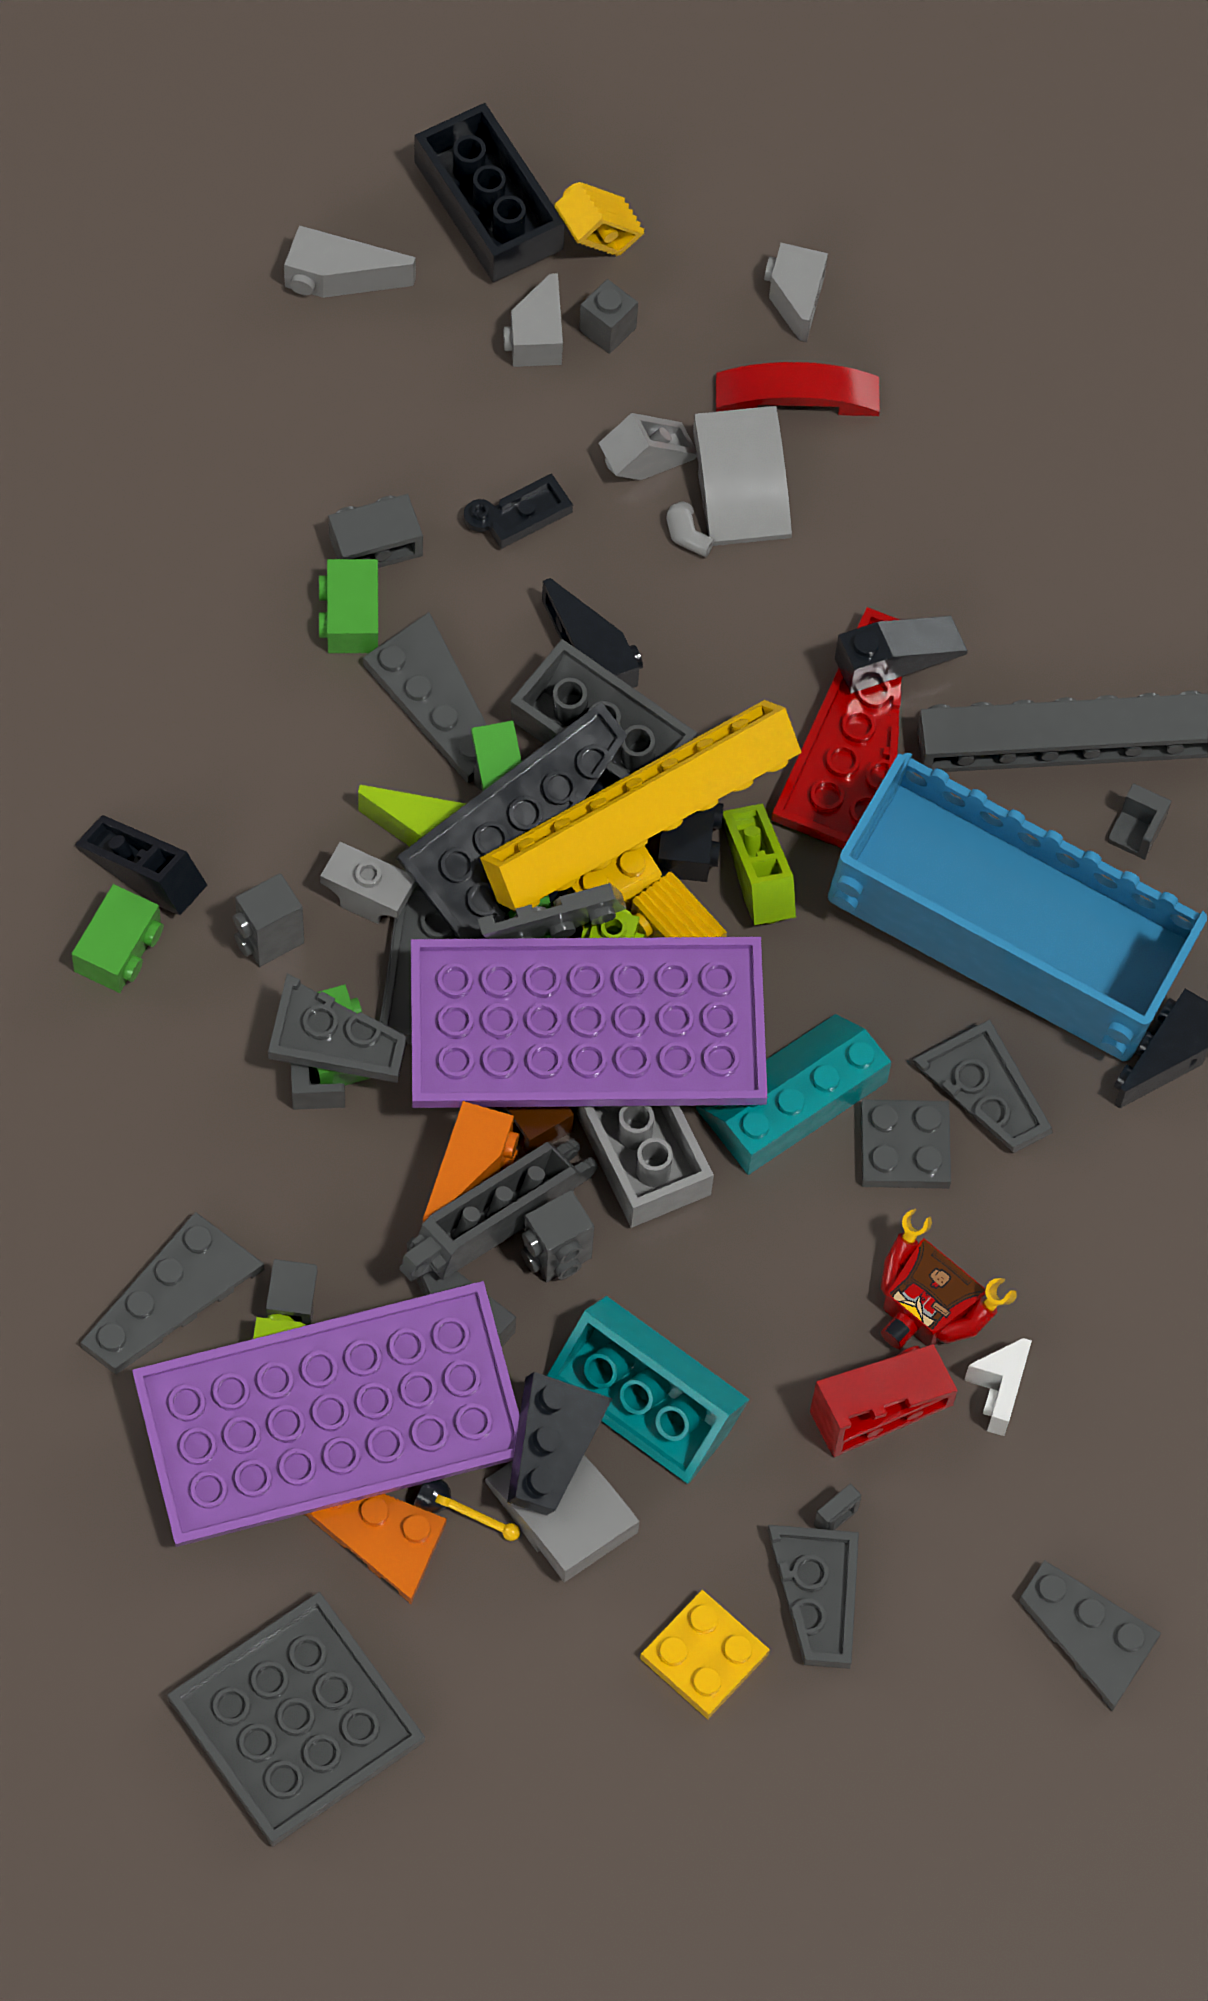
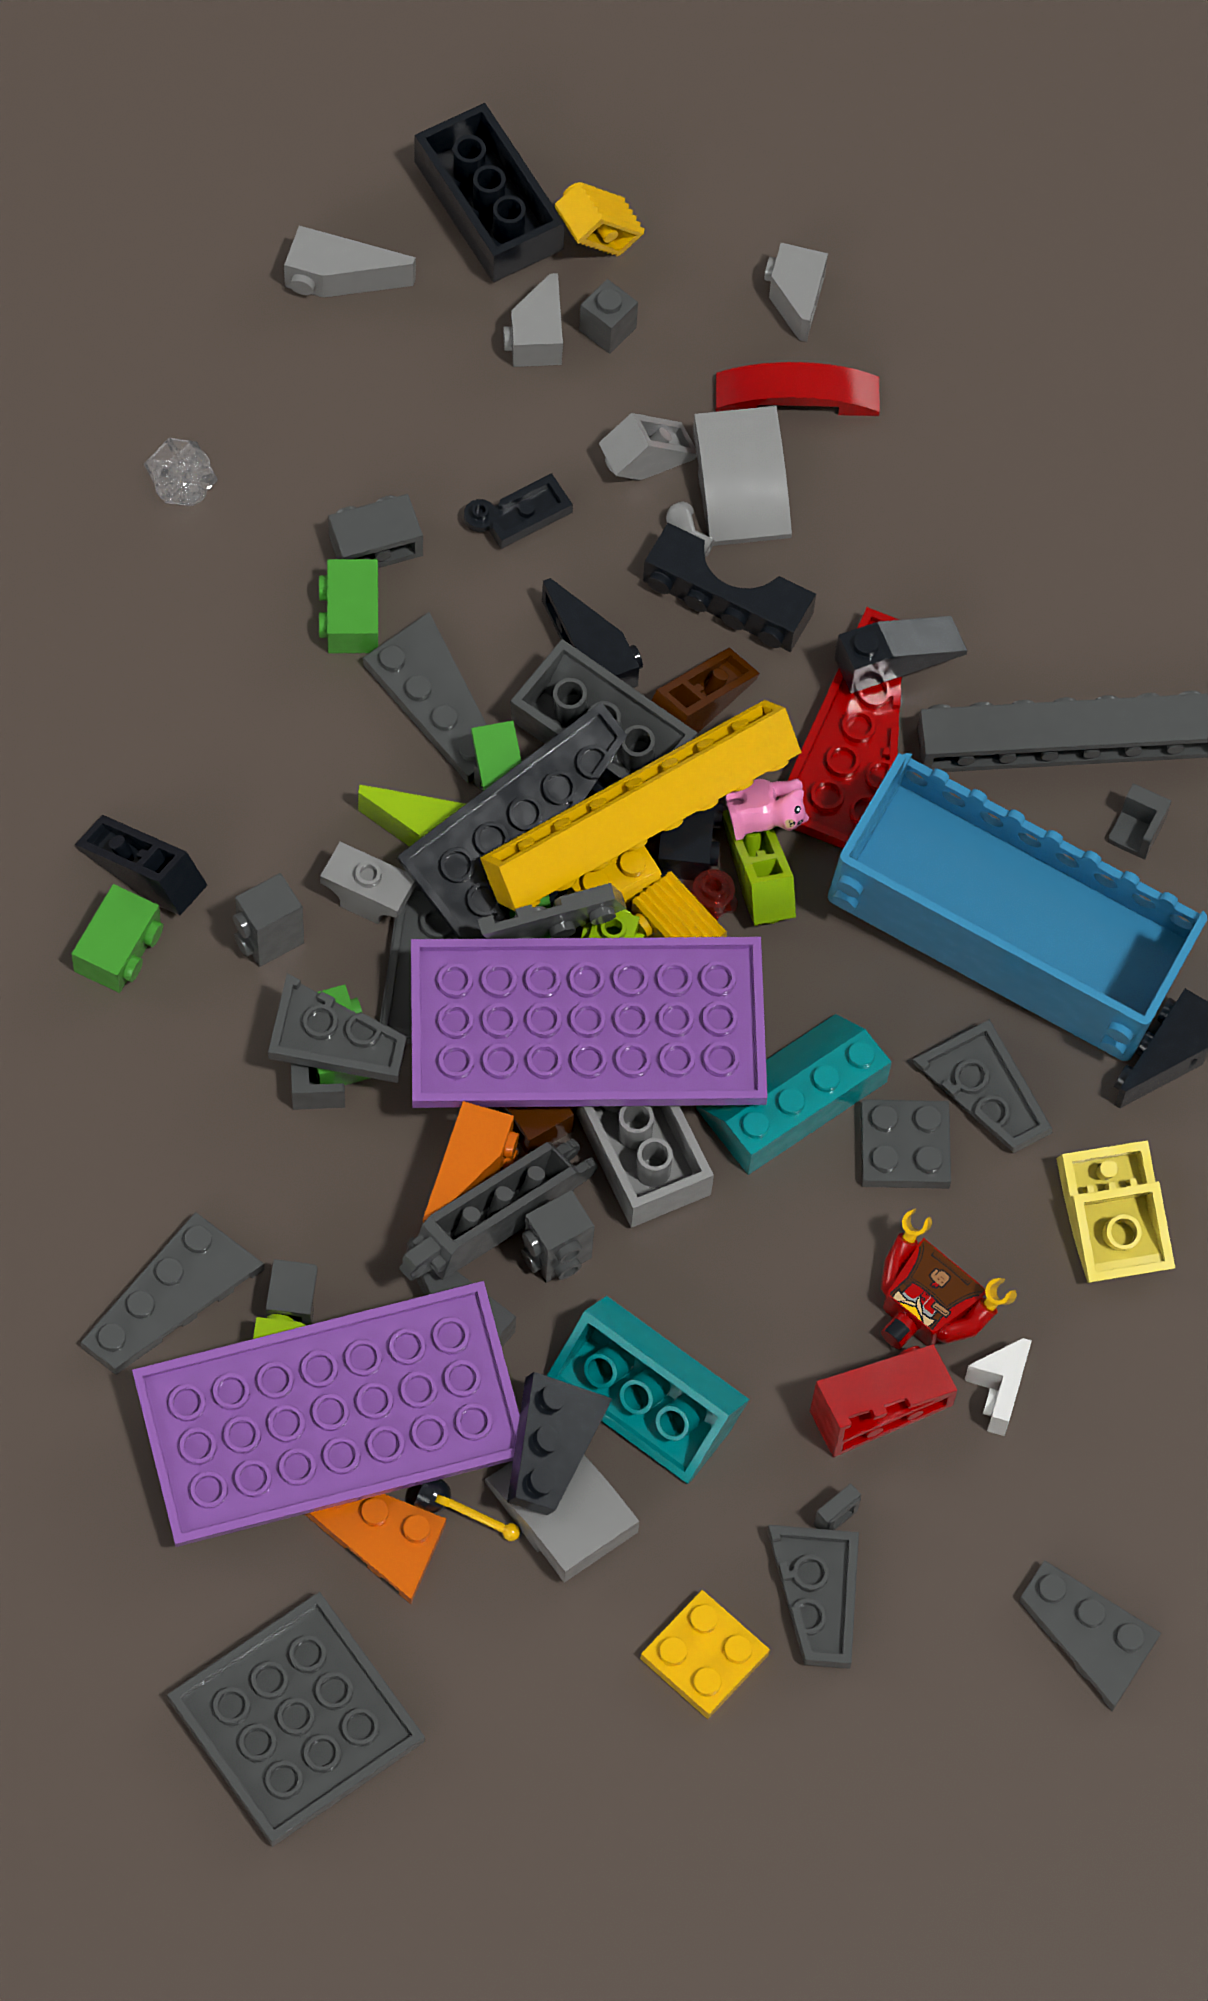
none -> clear brick [144,438,218,506]
none -> black arch [643,523,816,652]
none -> reddish brown slope [651,647,760,733]
none -> clear red brick [690,869,738,921]
none -> bright pink animal [725,779,809,841]
none -> light yellow slope [1056,1140,1175,1283]

